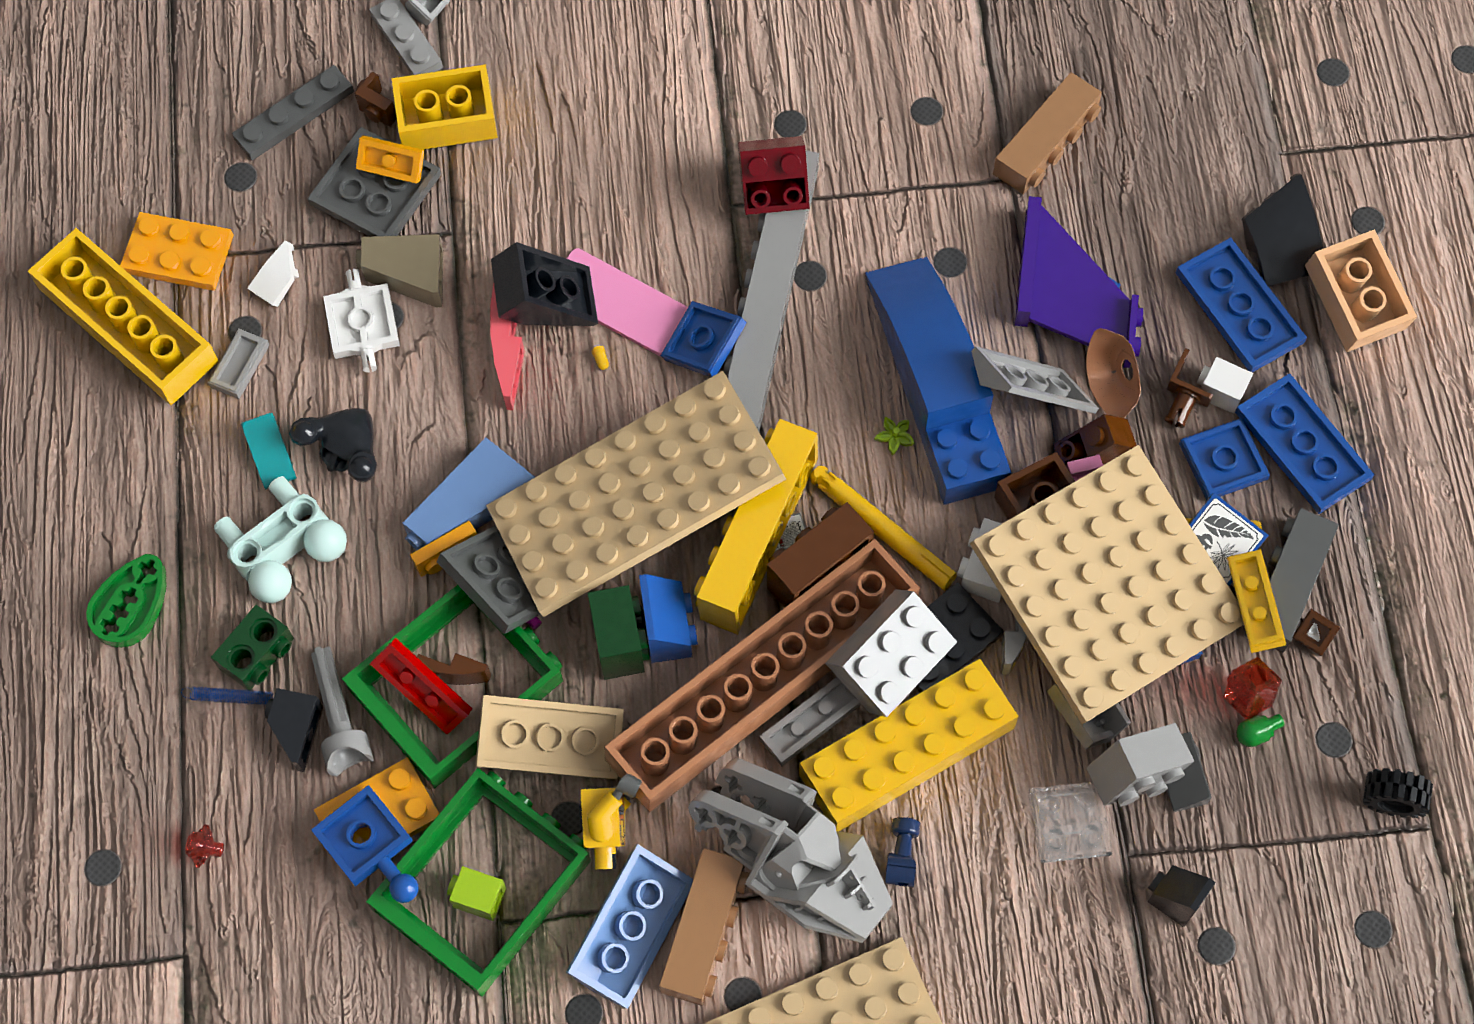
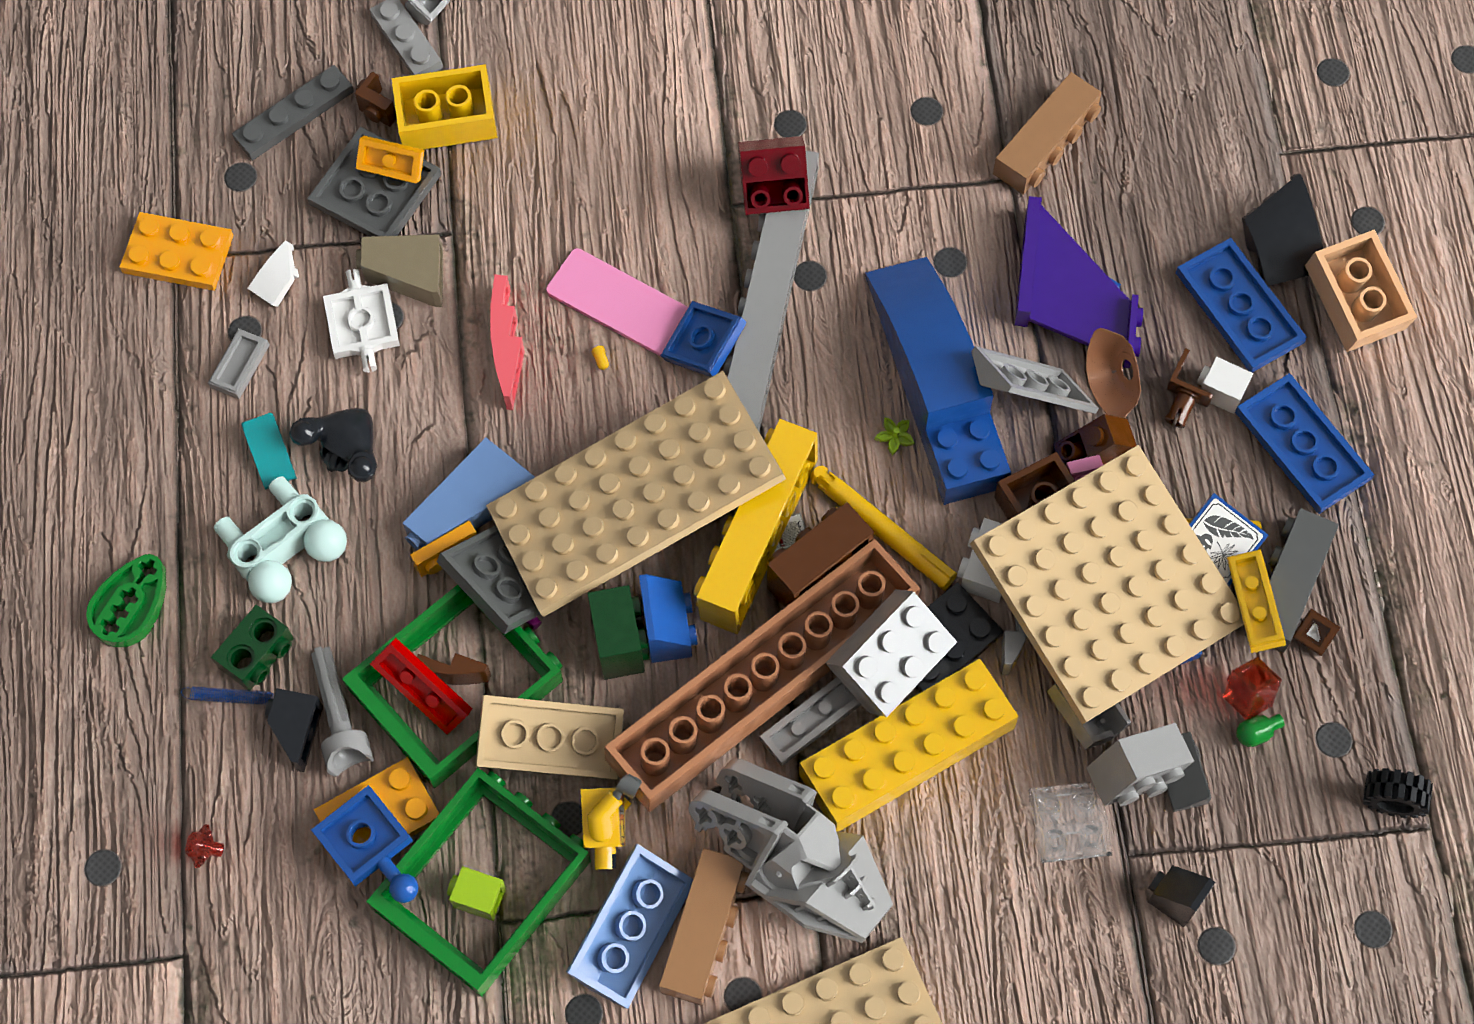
yellow brick [28,228,219,406] -> none
black slope [491,242,598,326] -> none
dark blue leg [885,817,921,887] -> none
blue tile [1179,418,1270,501] -> none

